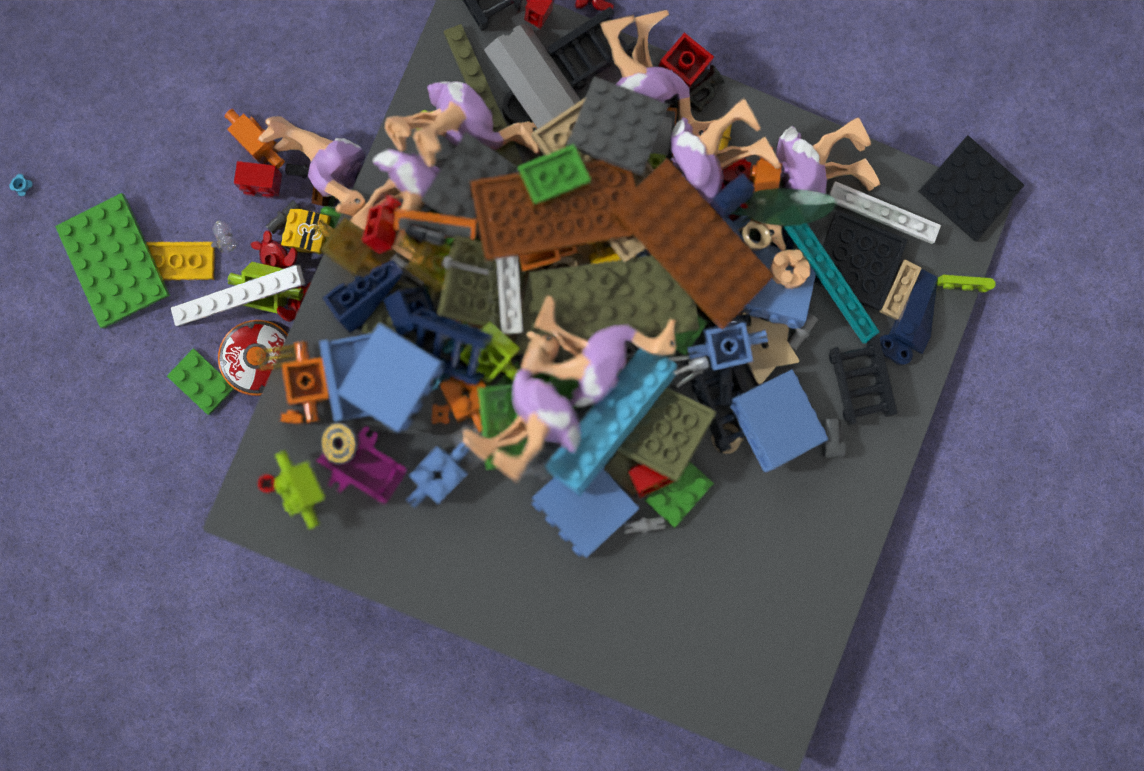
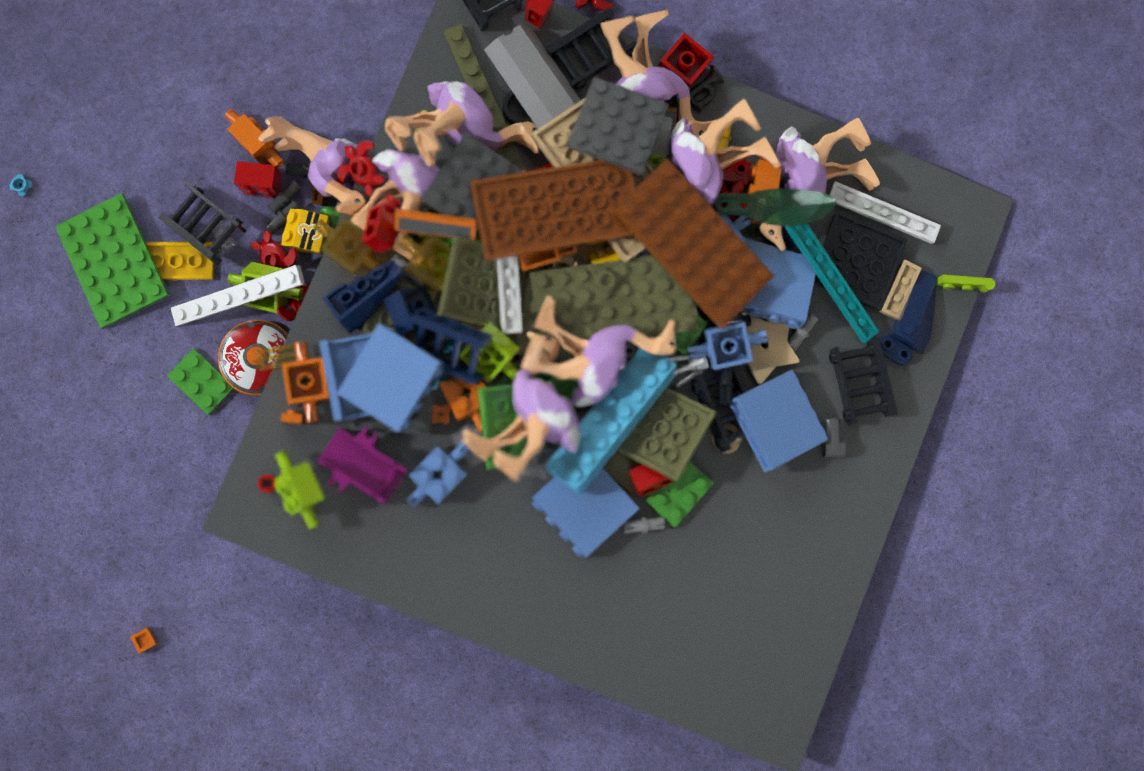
tile [321,423,359,464] -> none
black axle [405,222,446,246] -> none
light grey piece [443,257,489,275] -> none
bright green plate [518,144,591,205] -> none
dark blue brick [711,174,755,219] -> none
tan piece [738,221,771,251] -> none
light nougat plate [770,250,810,289] -> none
black plate [918,135,1025,242] -> none
none -> orange plate [130,627,158,654]
none -> black fence [158,183,247,266]
none -> dark grey pin [267,180,302,215]
none -> red animal [337,141,386,198]

